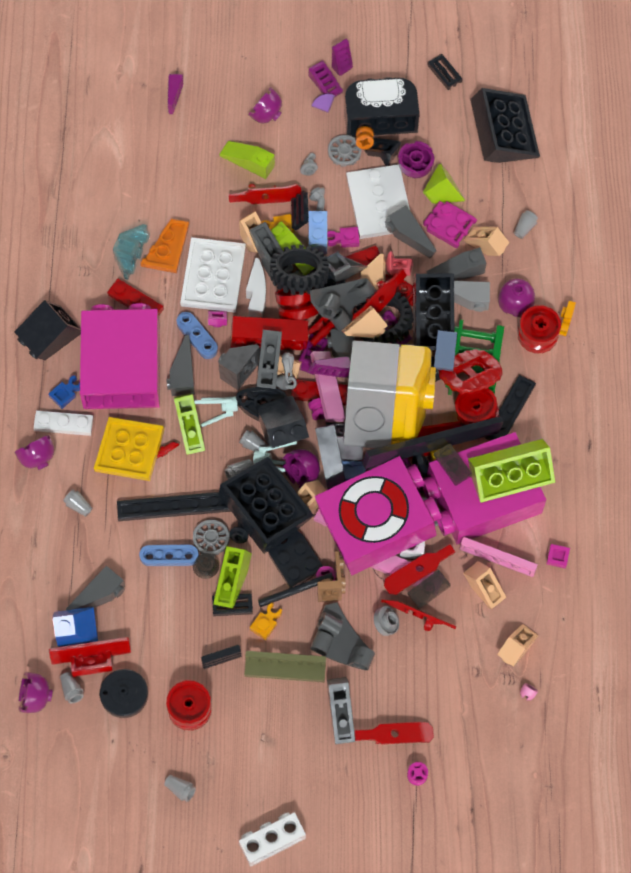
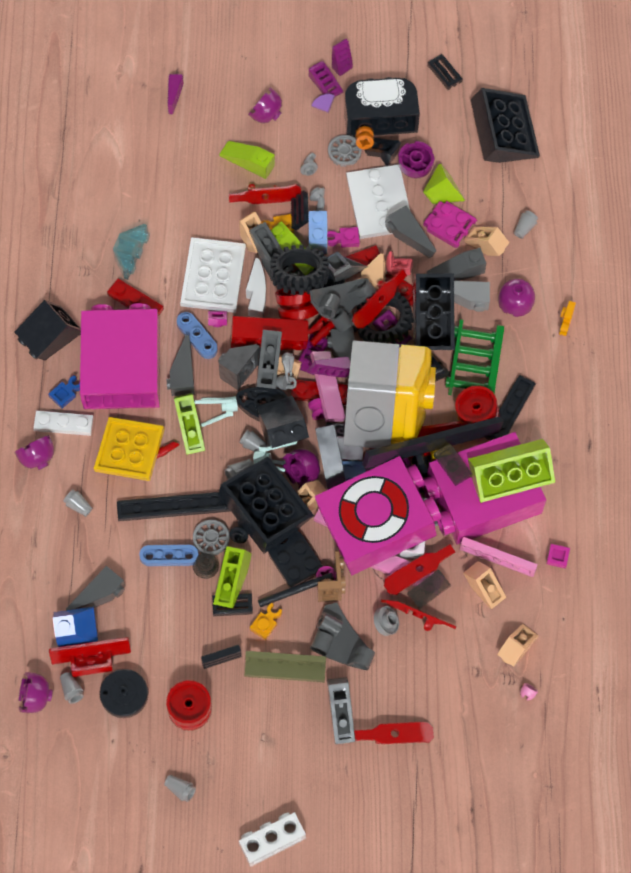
orange wing [140,219,189,273] -> none
light nougat slope [341,306,388,338] -> none
dark pink wheel [407,762,428,786] -> none
sand blue tile [434,330,457,371] -> none
red piece [438,349,503,395] -> none
red wheel [518,305,561,354] -> none

